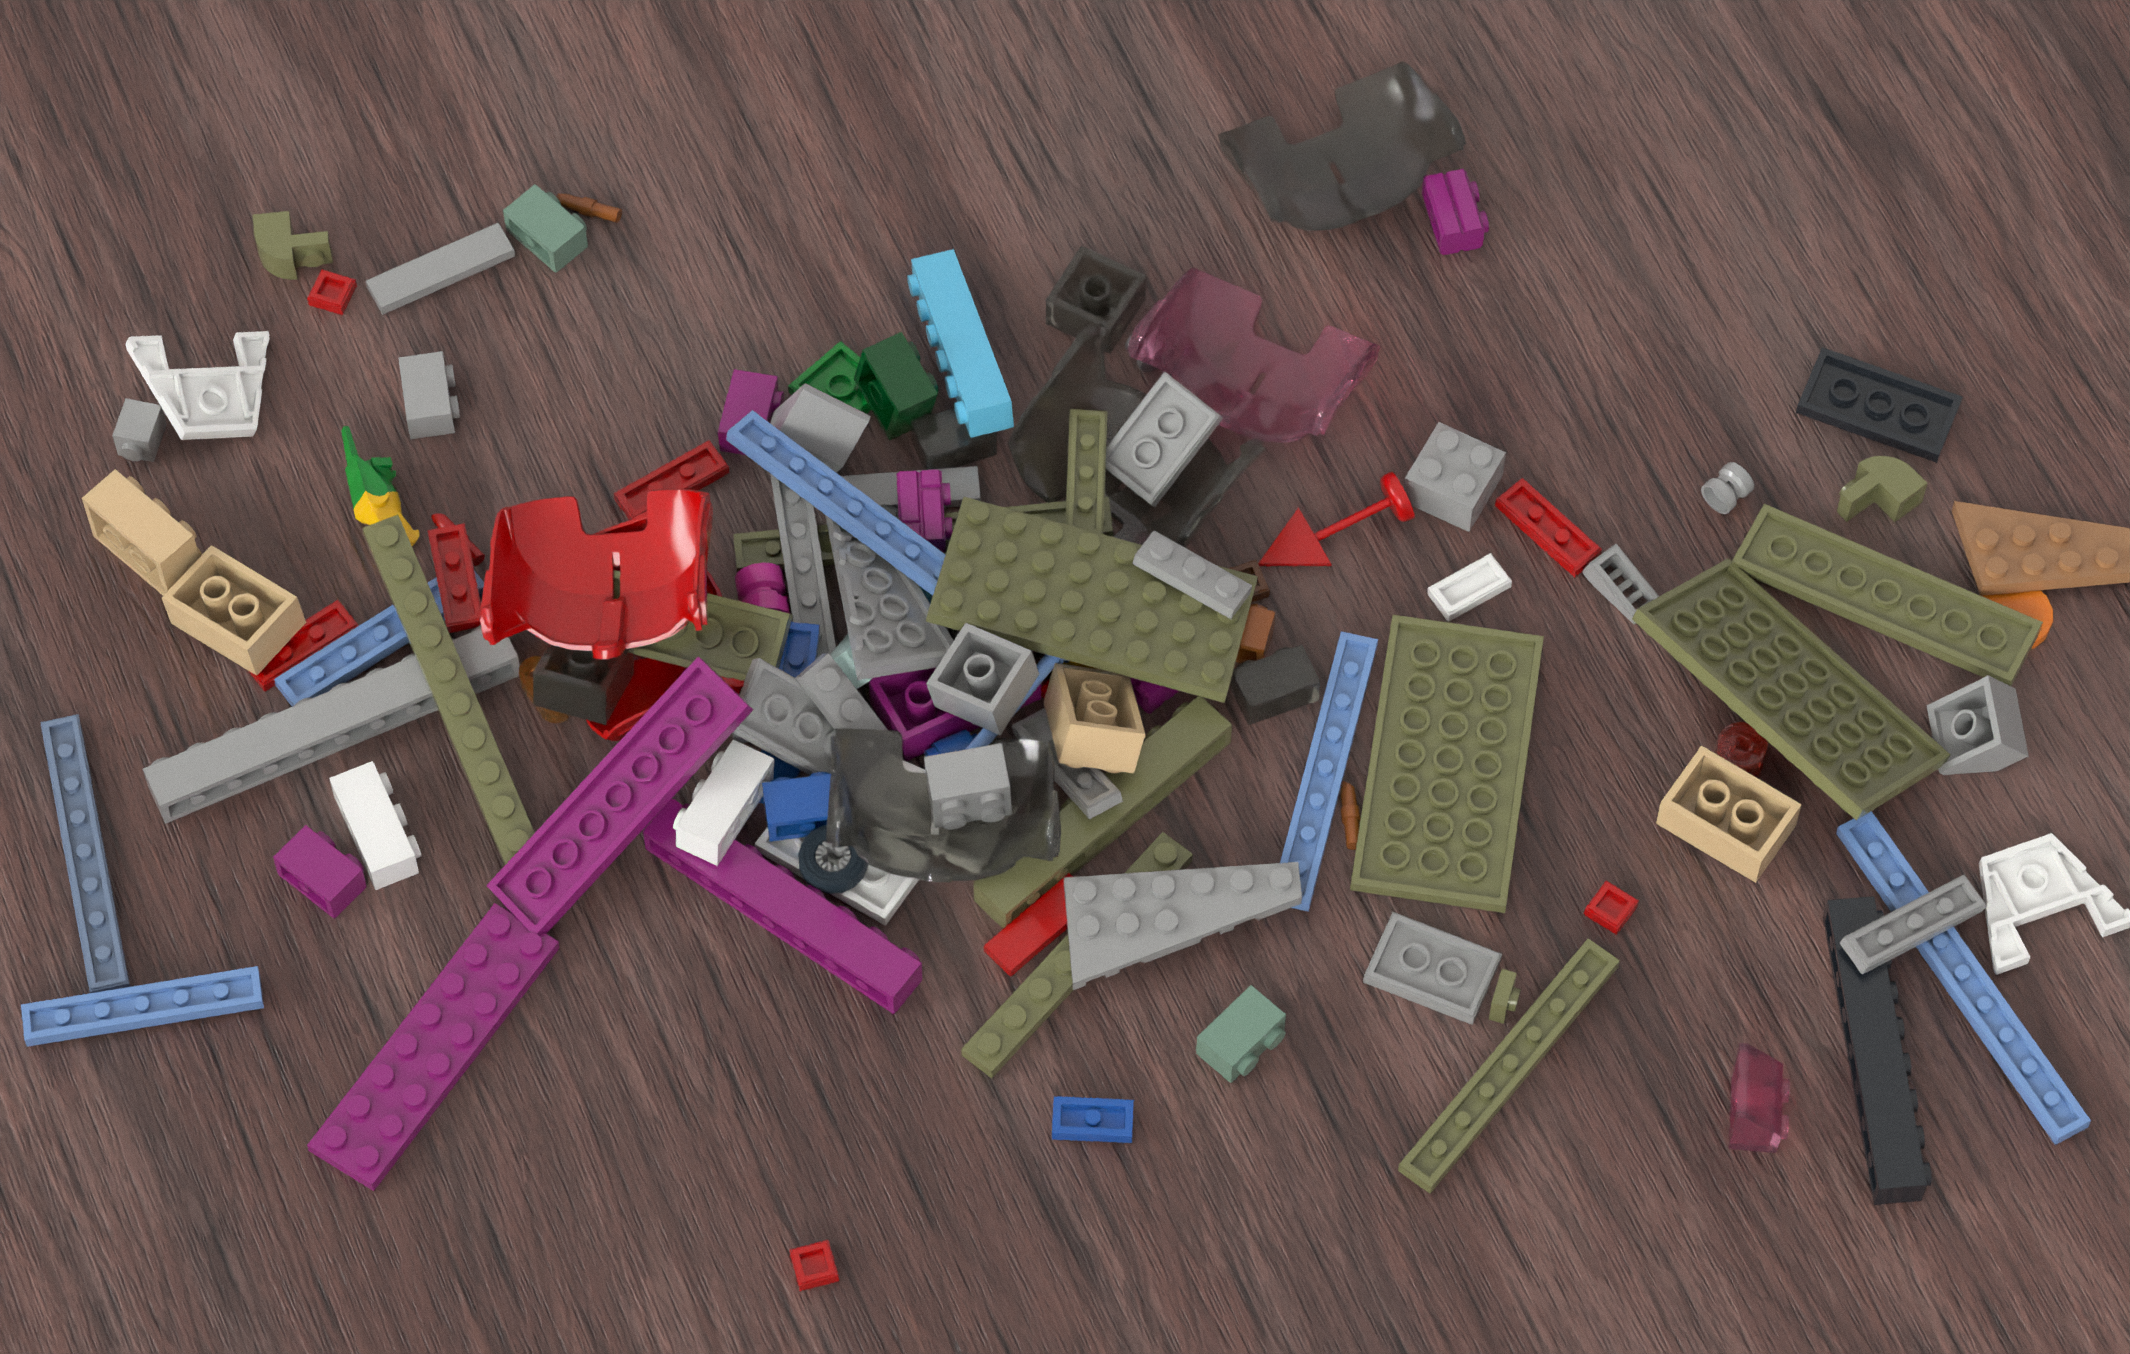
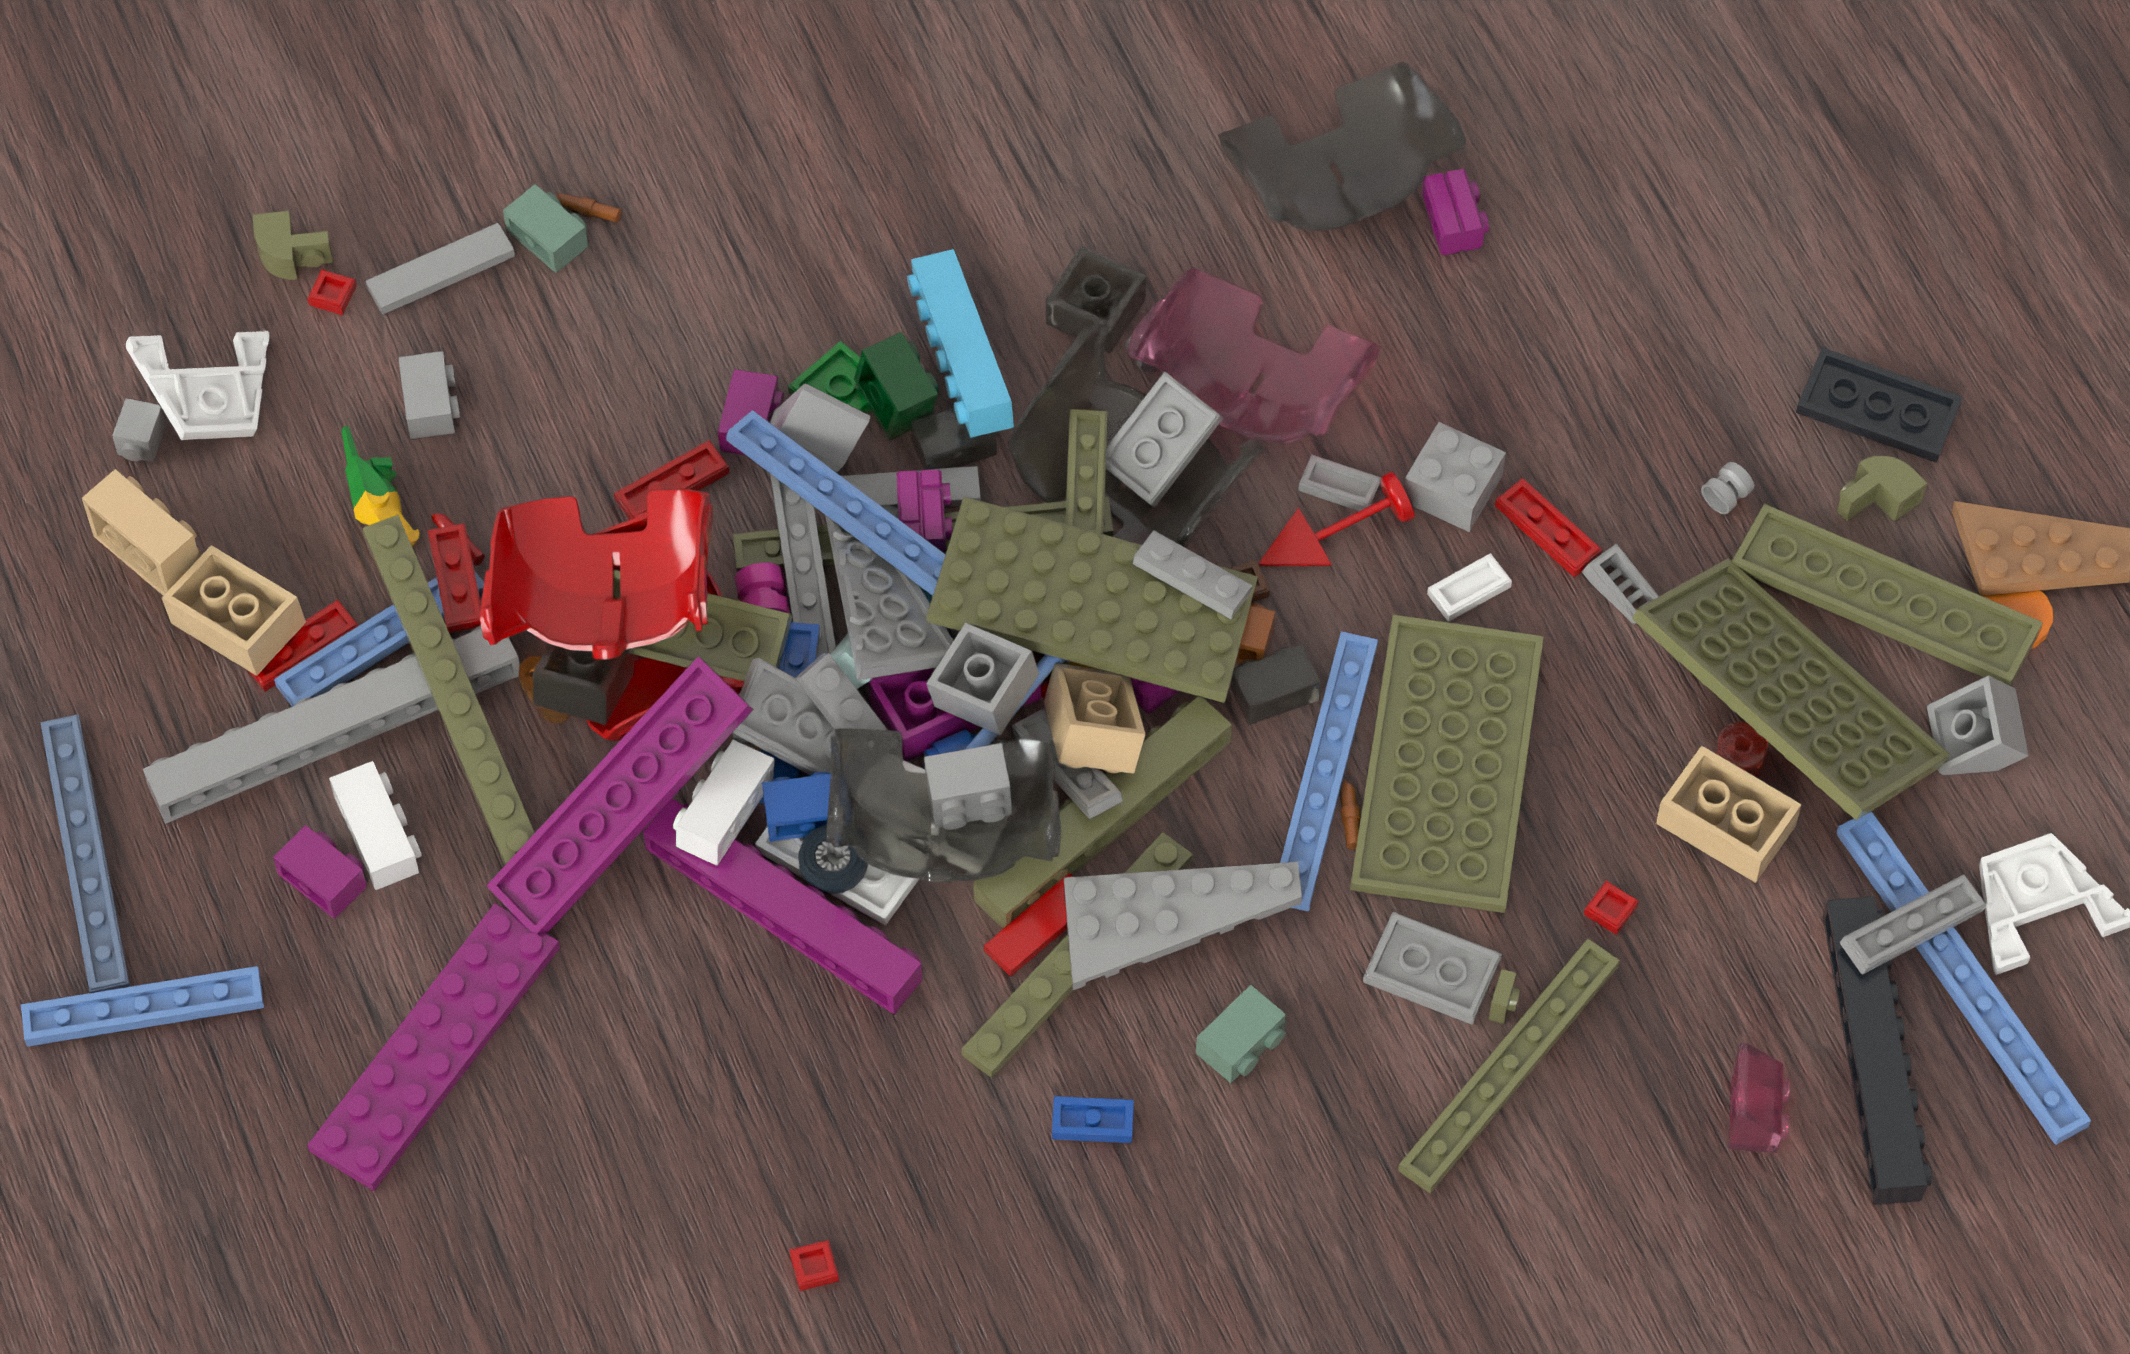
none -> light grey tile [1298,454,1381,511]

